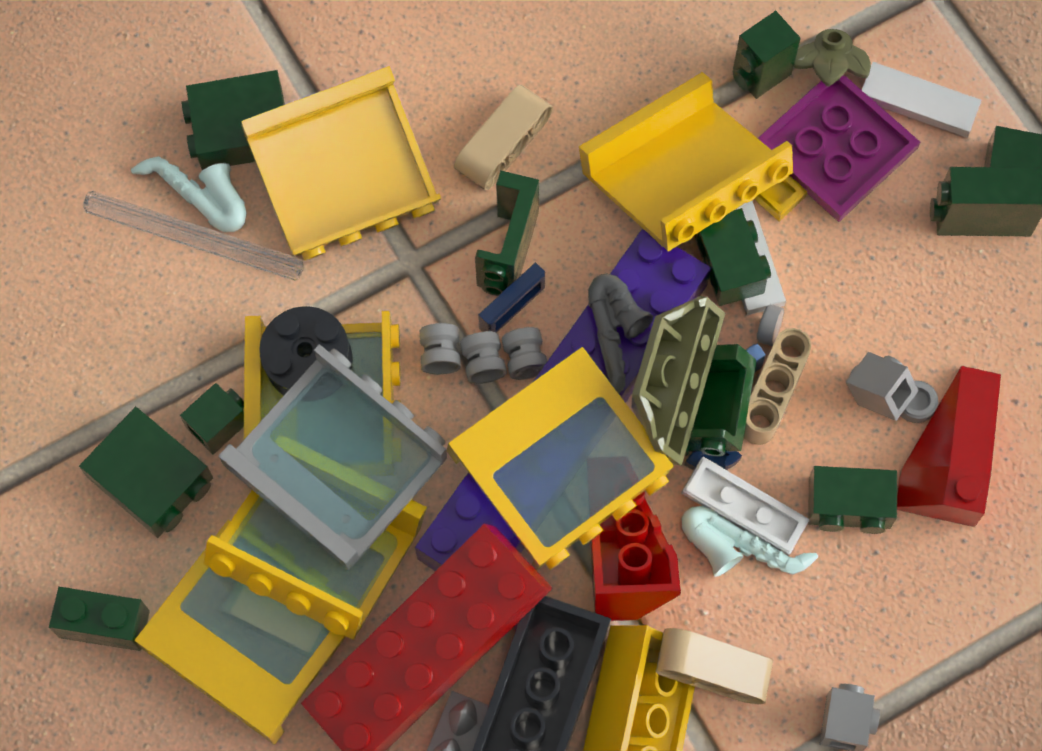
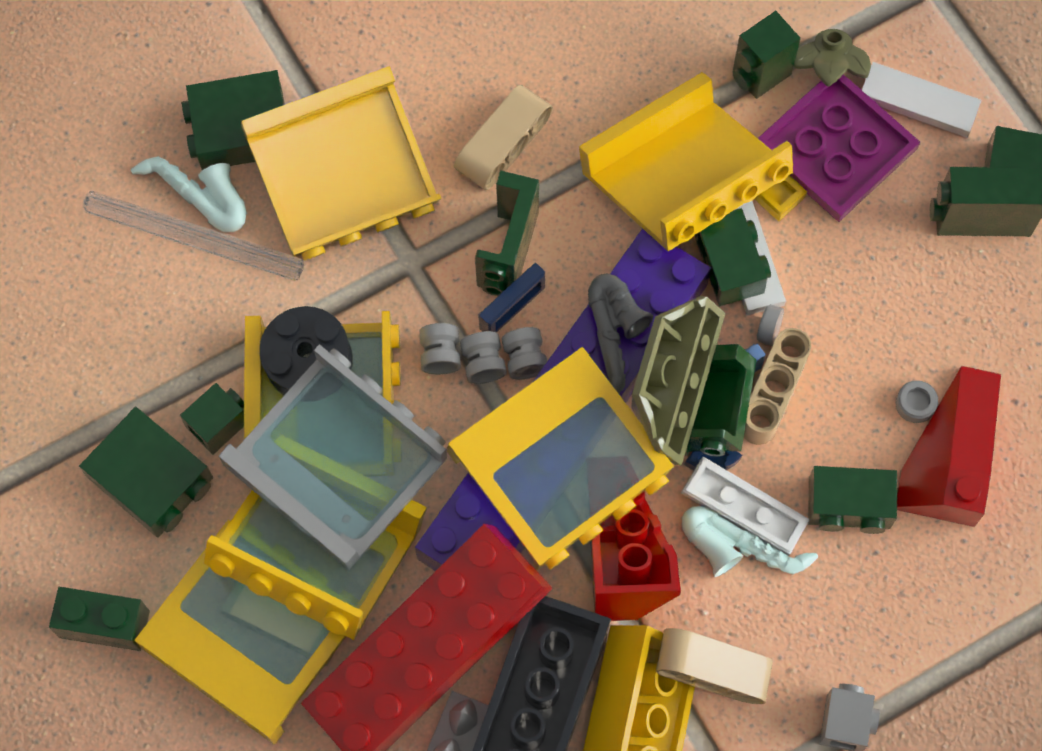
light grey brick [846,352,919,421] -> none

